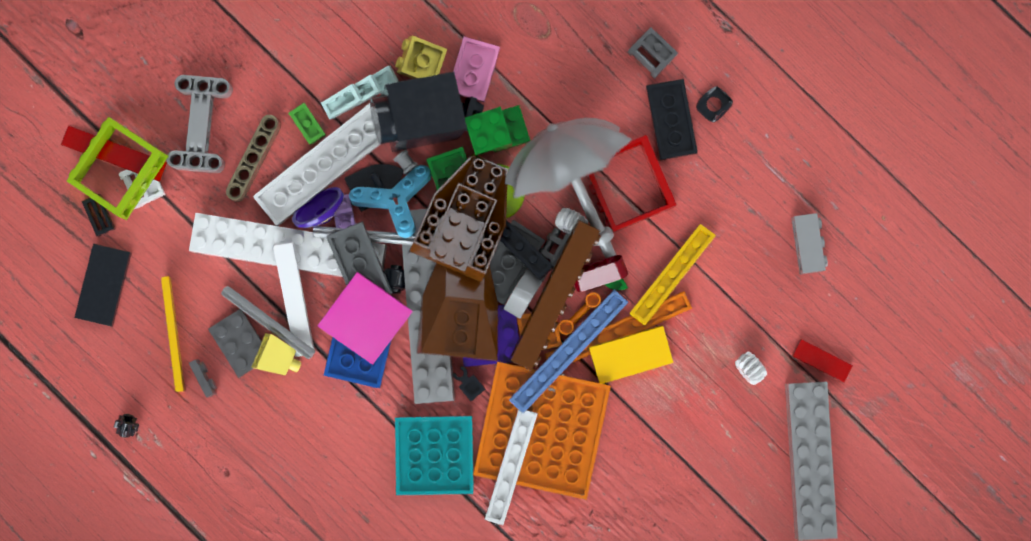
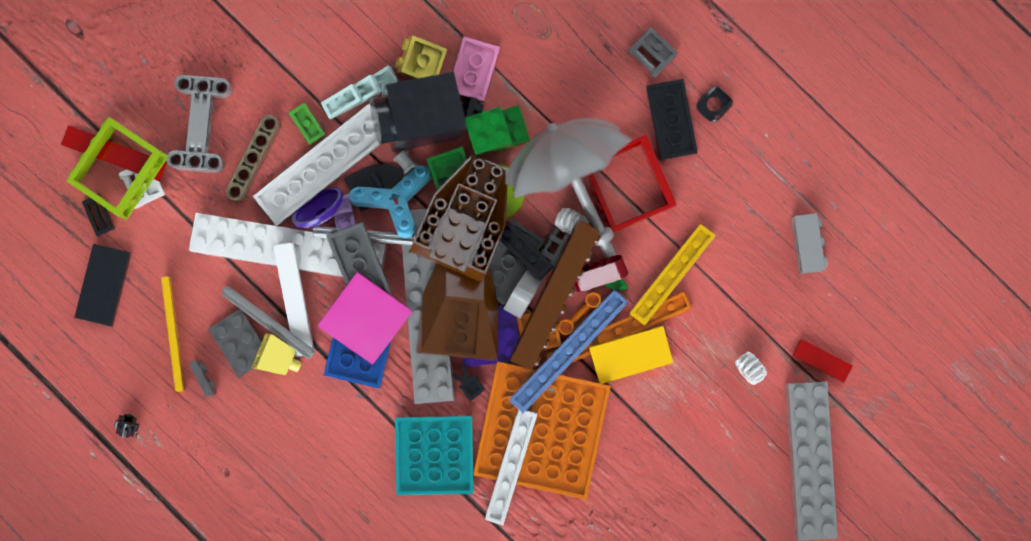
black head [384,265,405,294] -> none

